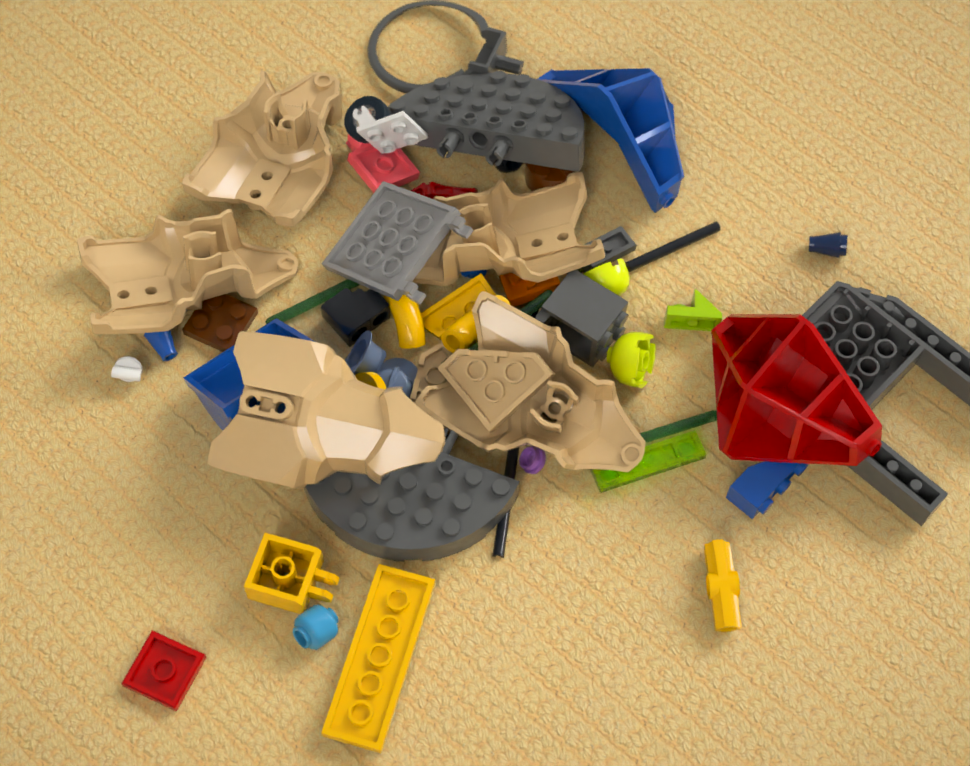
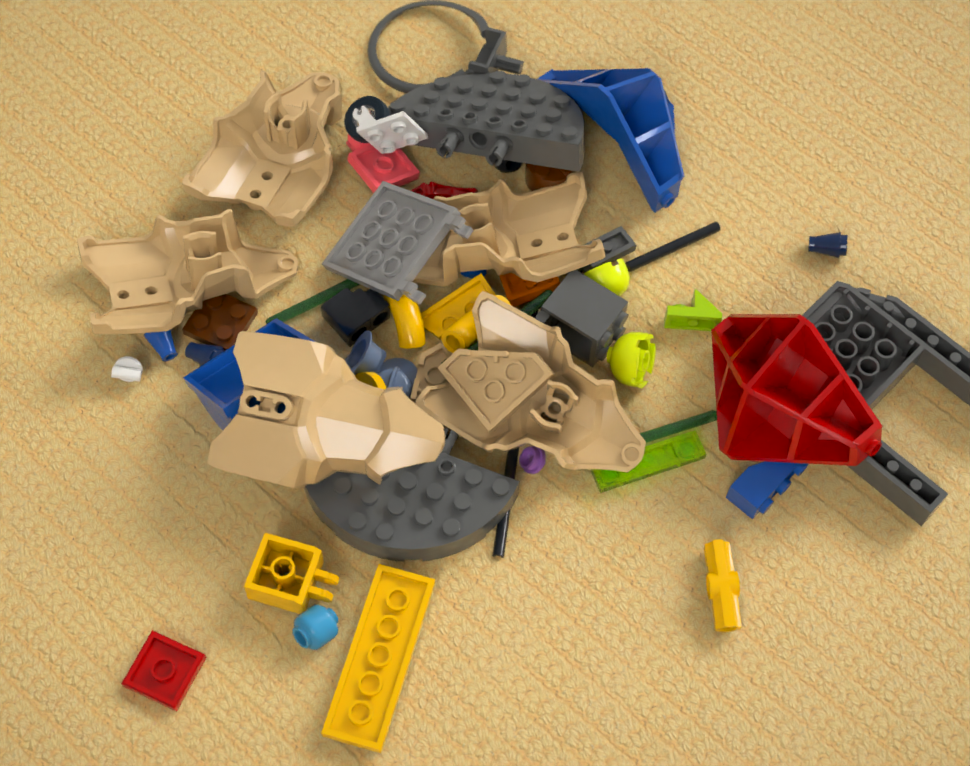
none -> dark blue cone [185,342,224,366]

